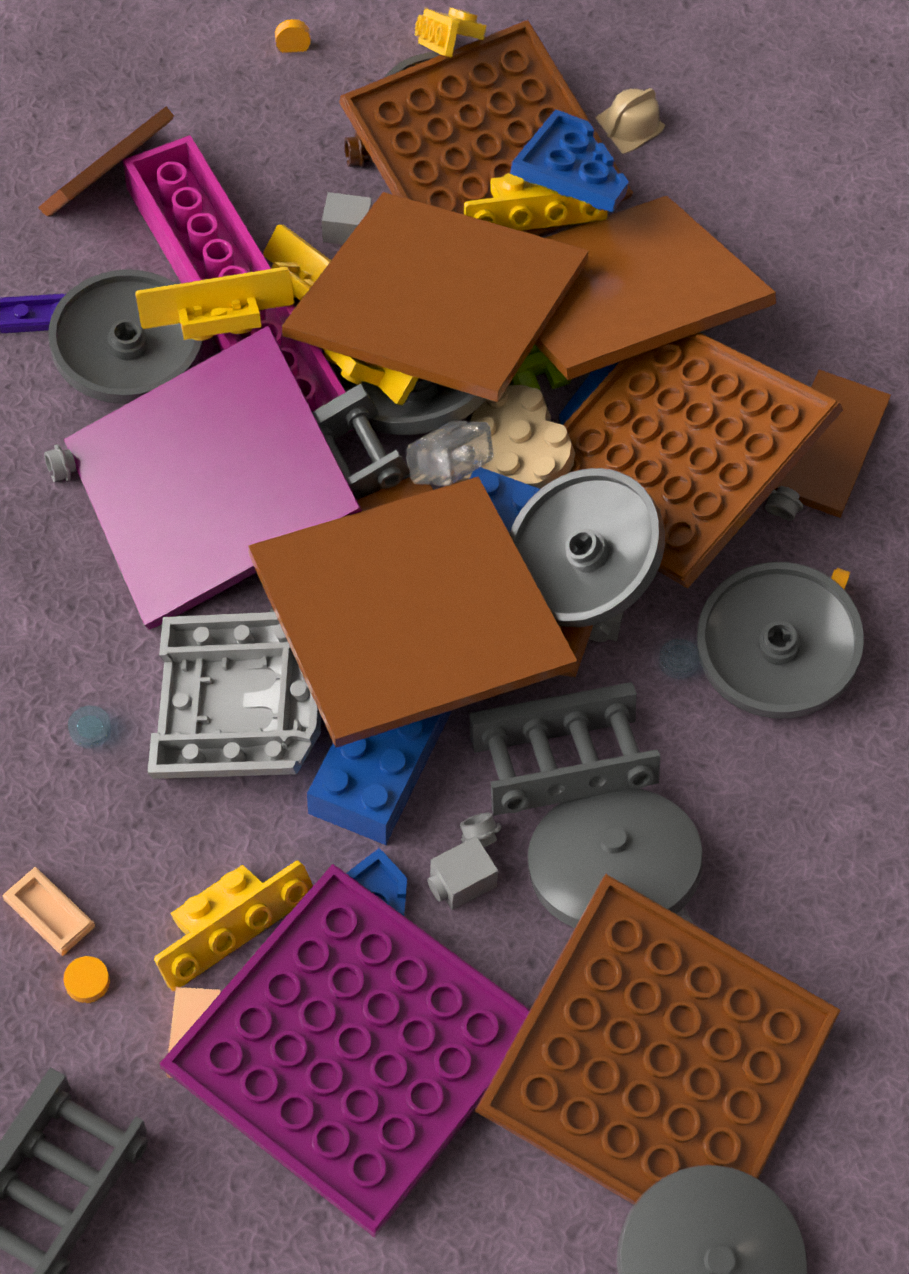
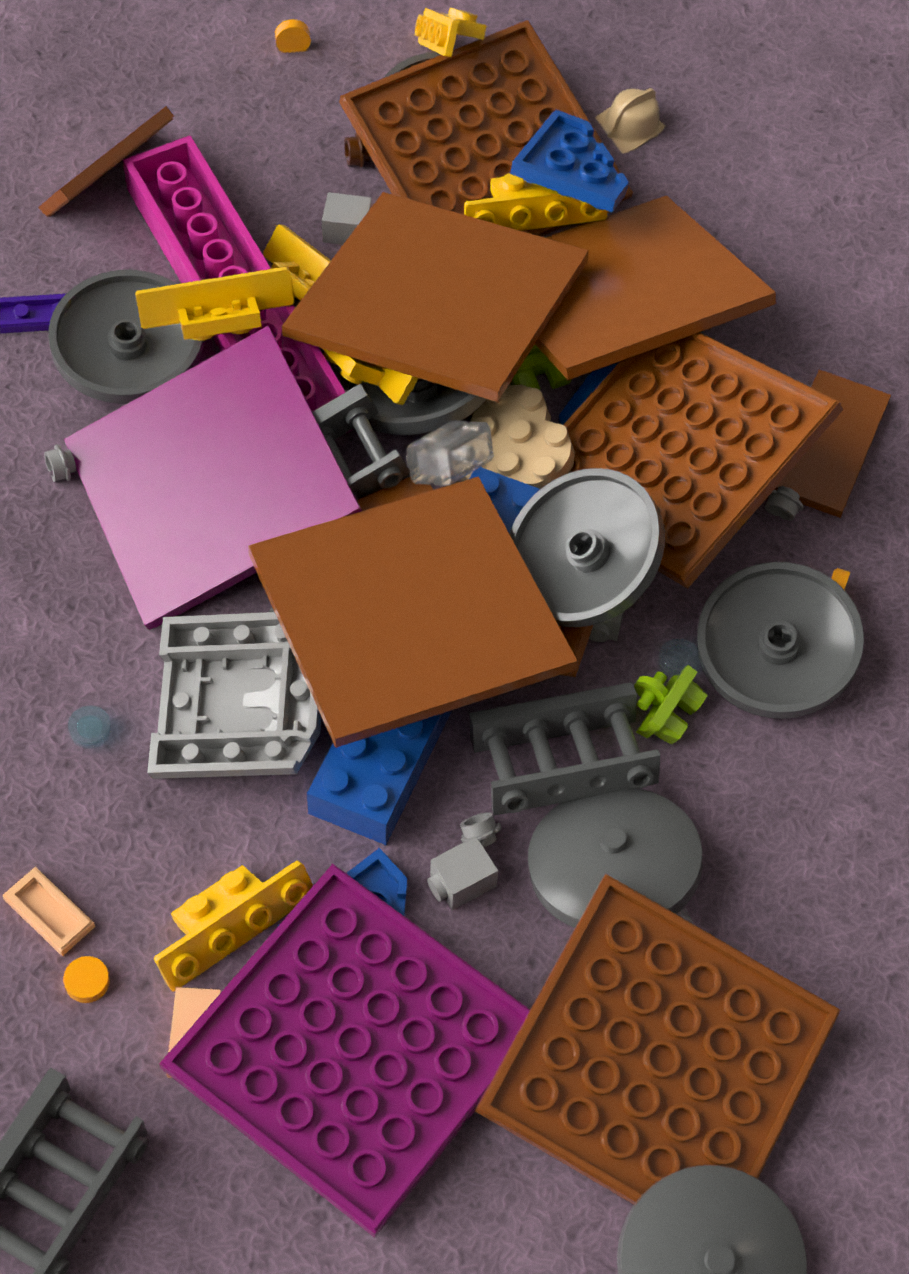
none -> lime hips [634,665,708,744]

